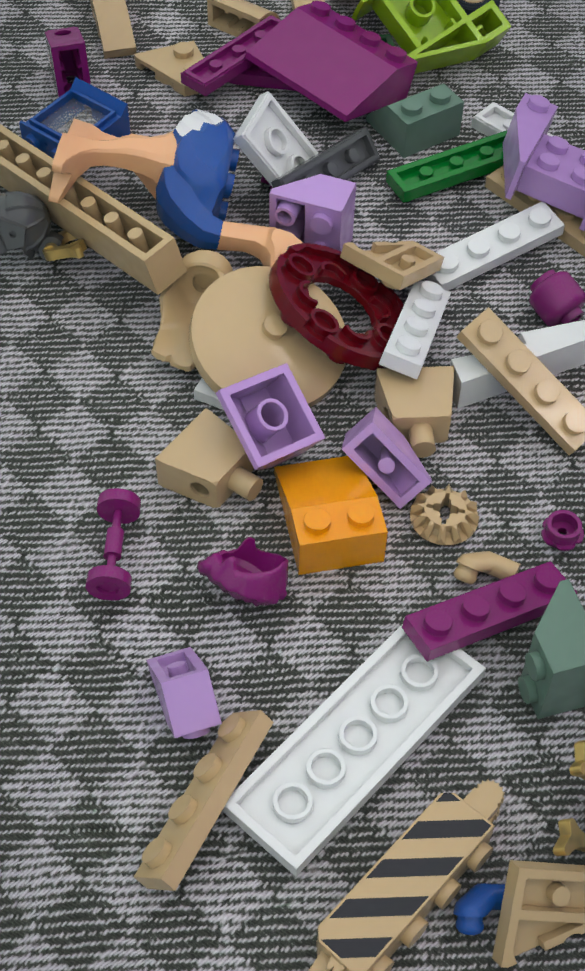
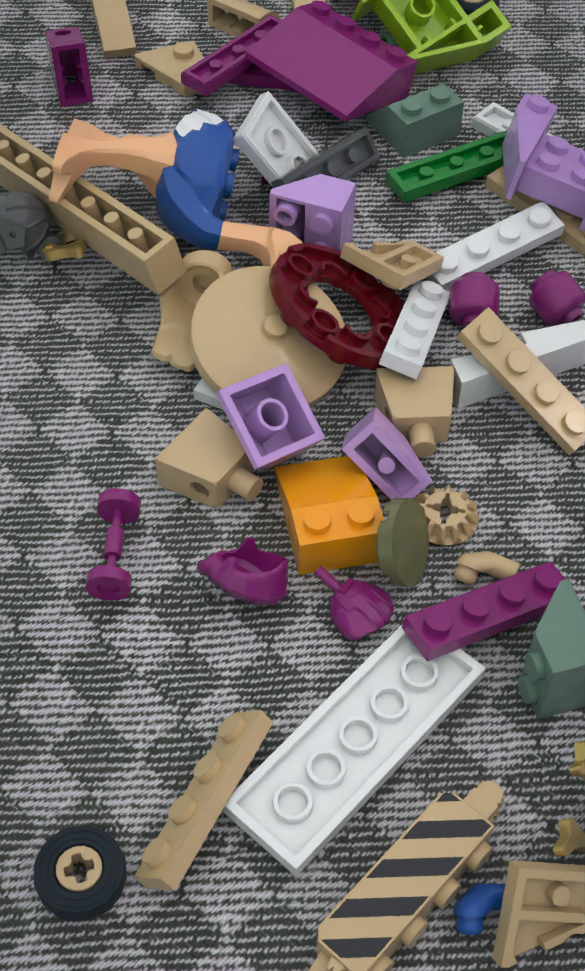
blue window [19,77,131,159] -> none
lavender slope [146,647,222,739] -> none
magenta plate [541,510,584,551] -> none
none -> black bush [34,825,127,922]
none -> magenta piece [313,566,394,641]
none -> olive tile [376,498,429,587]
none -> magenta head [449,272,500,329]

